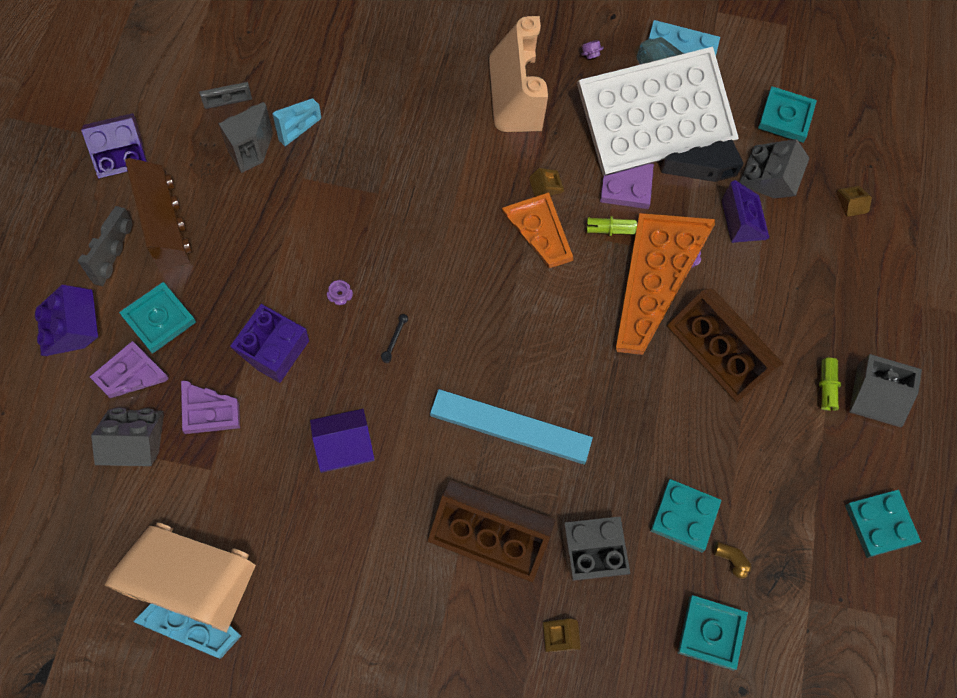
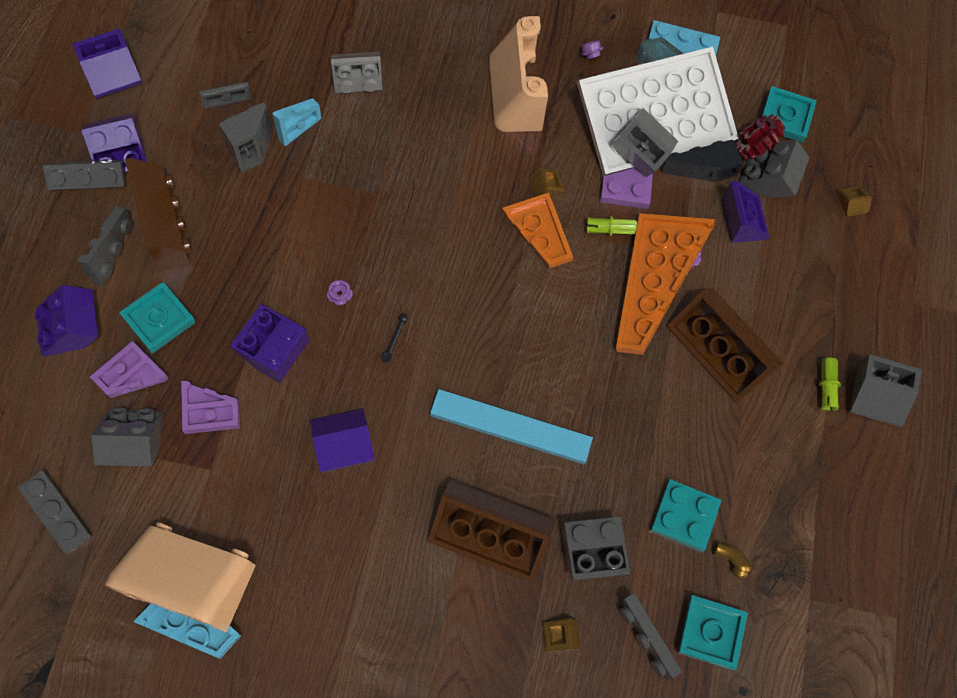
teal plate [845,490,921,558] -> none
none -> dark grey plate [17,470,92,555]
none -> dark grey plate [42,160,127,190]
none -> slope [73,28,142,98]
none -> light grey slope [331,52,382,93]
none -> dark grey slope [611,108,678,177]
none -> dark grey plate [620,593,682,681]
none -> dark red gear [734,114,785,160]

